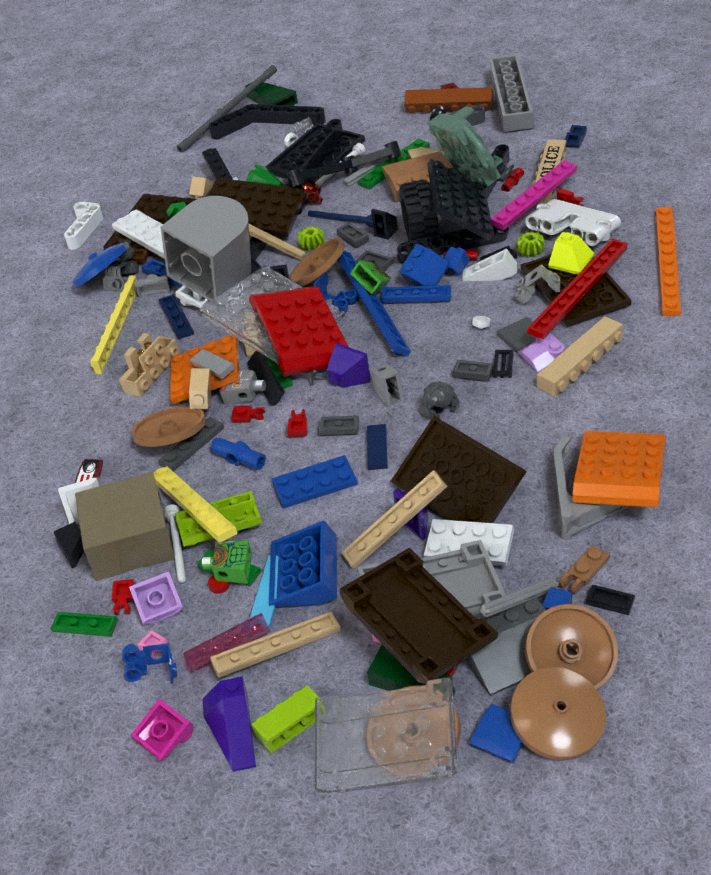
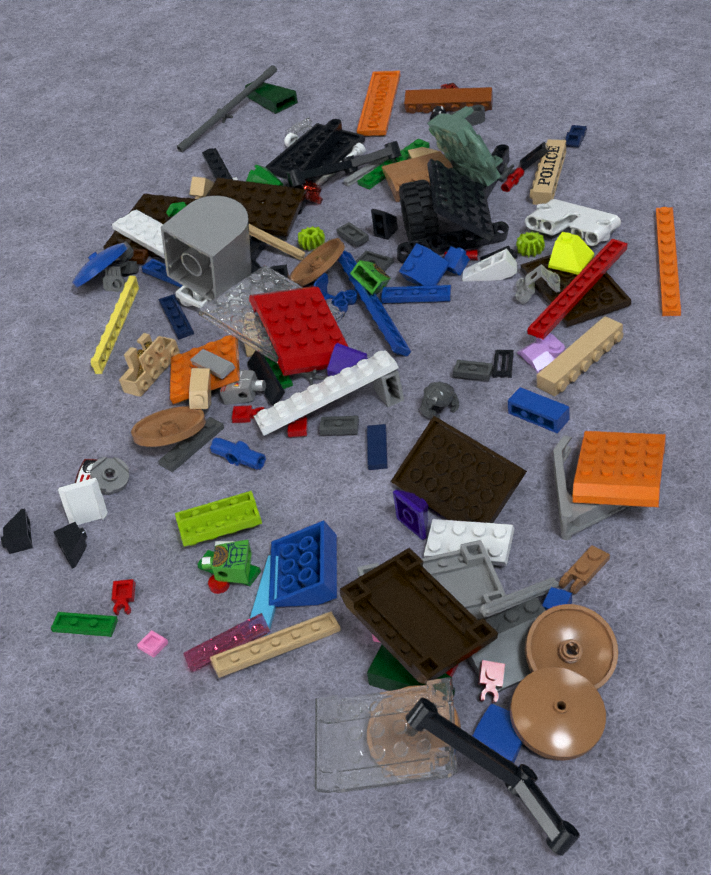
white beam [64,202,103,250] -> none
dark tan tile [75,472,175,581] -> none
blue piece [122,643,177,683] -> none
lavender slope [129,571,183,625] -> none
dark pink slope [130,699,193,761] -> none
light grey tile [134,274,170,297] -> none
light yellow plate [153,466,237,543] -> none
white piece [164,504,186,583] -> none
dark purple wedge [203,676,256,772] -> none
black beam [209,104,326,140] -> none
lime brick [252,685,326,754] -> none
blue plate [271,455,358,509] -> none
dark blue piece [308,210,373,227] -> none
tan tile [341,470,448,569] -> none
white tile [472,316,490,329] -> none
light grey brick [489,54,534,132] -> none
dark pink plate [490,160,577,230] -> none
dark grey tile [497,317,536,353] -> none
red plate [557,188,584,206] -> none
black tile [586,584,635,616] -> none
none -> black slope [0,508,33,554]
none -> light grey plate [90,457,129,495]
none -> white plate [254,350,398,436]
none -> orange plate [357,71,401,136]
none -> black piece [405,697,580,856]
none -> plate [478,660,505,703]
none -> blue brick [508,387,570,433]
none -> black tile [520,142,549,170]

